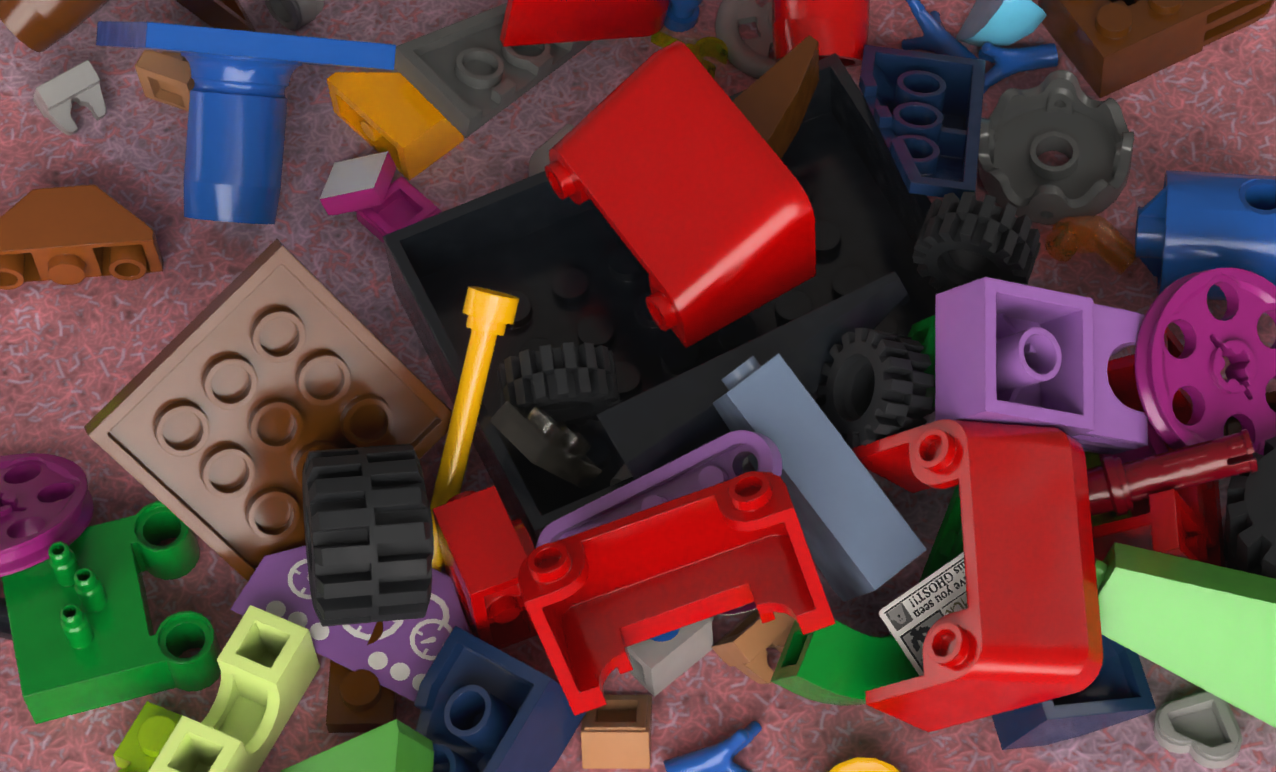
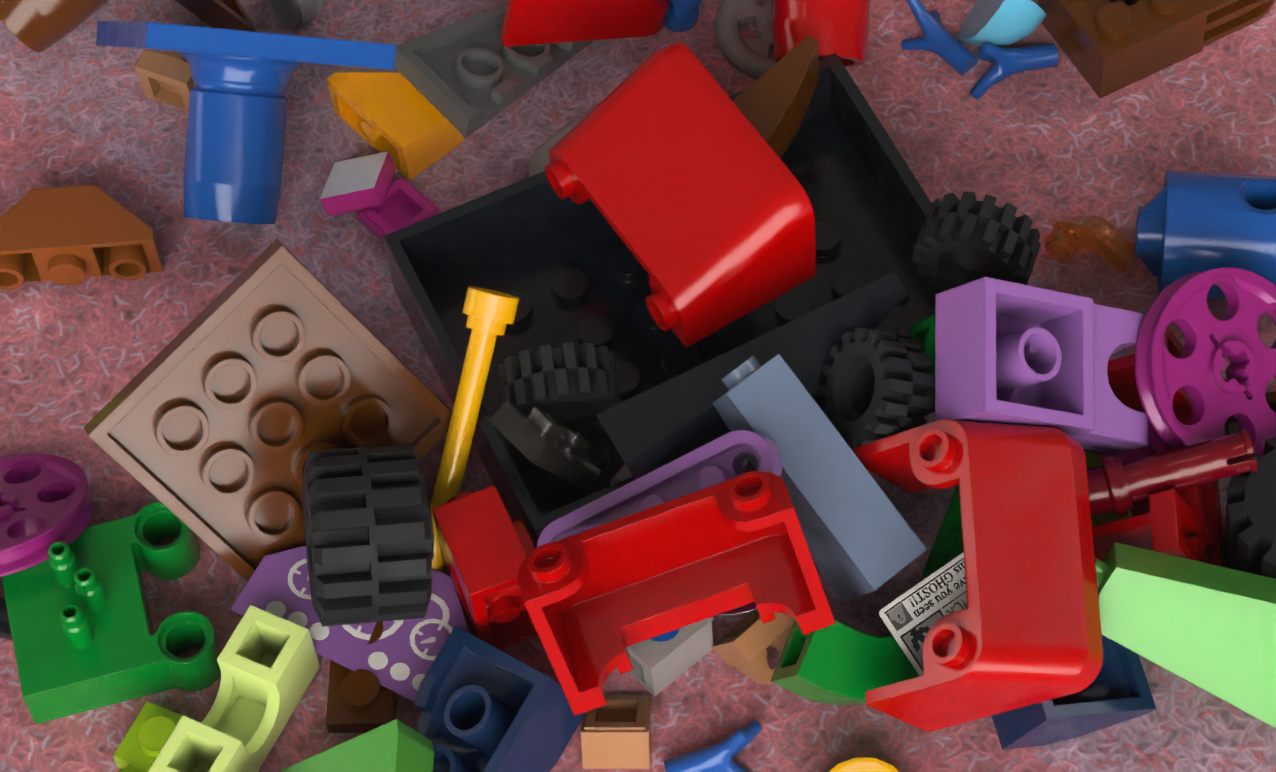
light grey tile [33,60,106,135] -> none
clear neon green hand [651,31,728,78] -> none
dark blue wedge [859,44,986,200] -> none
dark grey plate [977,70,1134,225] -> none
light grey tile [1153,690,1242,769] -> none

